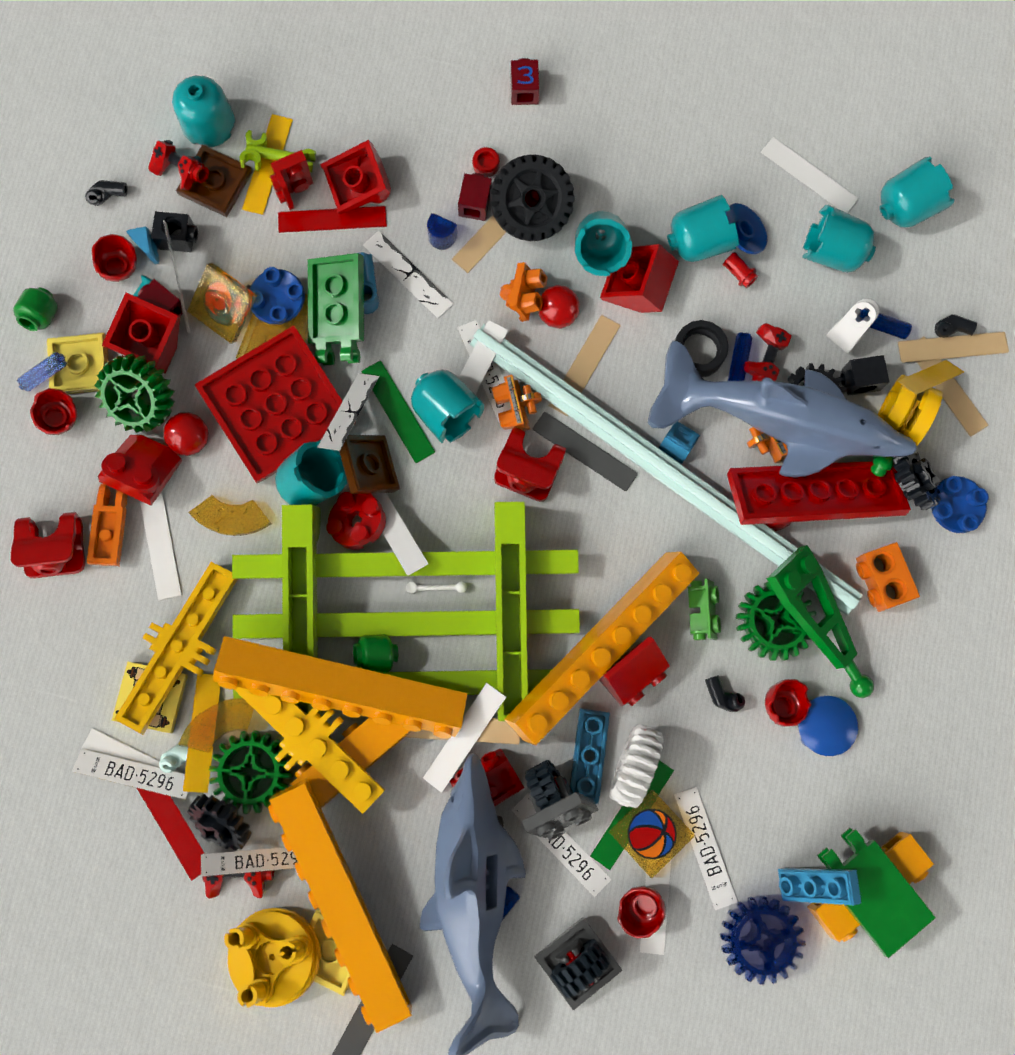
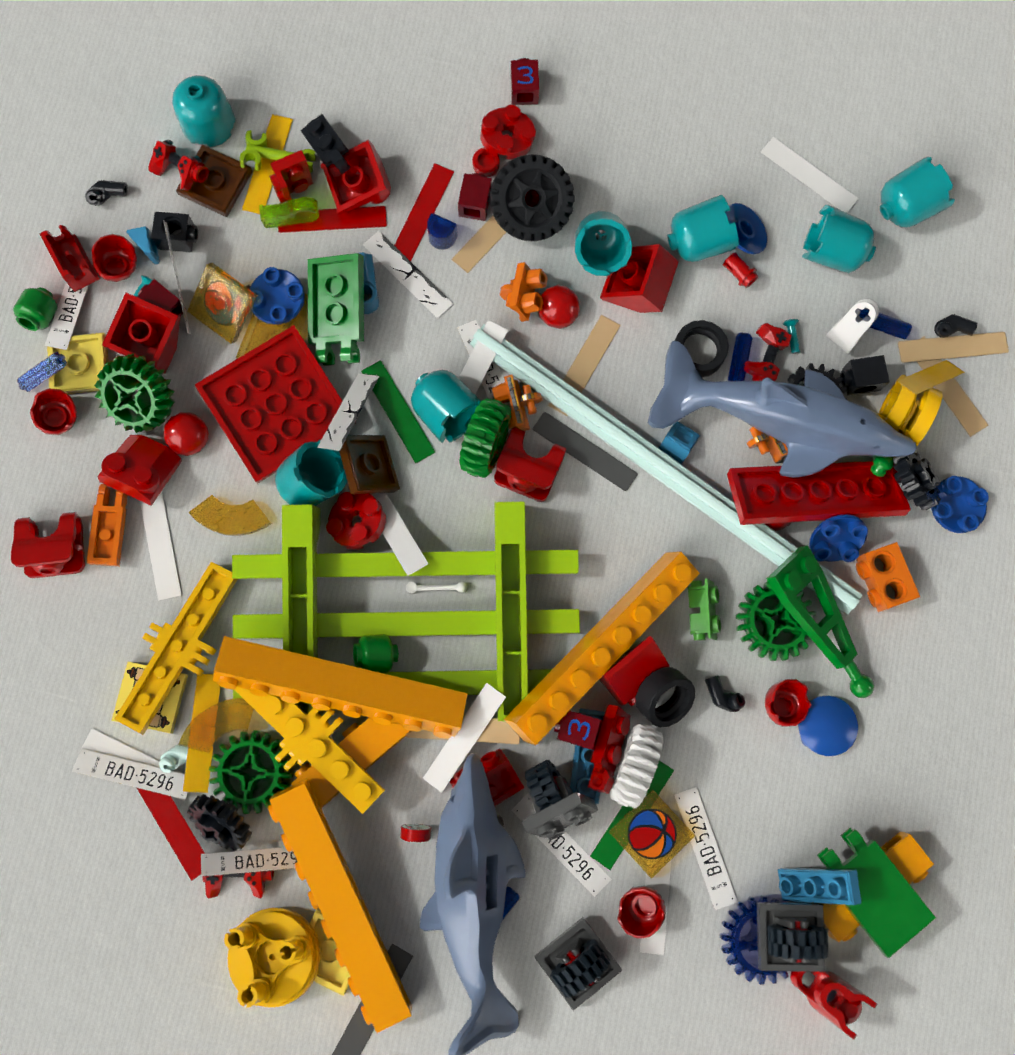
none -> red hinge [39,225,100,292]
none -> white sticker [45,250,94,350]
none -> clear neon green piece [259,197,319,228]
none -> black hinge [300,114,351,174]
none -> red sticker [394,163,454,262]
none -> red tile [400,824,432,842]
none -> green gear [459,398,512,478]
none -> red plate [480,105,536,160]
none -> dark red brick [554,710,603,750]
none -> red hinge [588,704,631,794]
none -> black tyre [636,667,695,728]
none -> plate [757,902,829,972]
none -> teal piece [783,319,800,354]
none -> red piece [790,971,877,1040]
none -> blue dish [809,514,868,562]

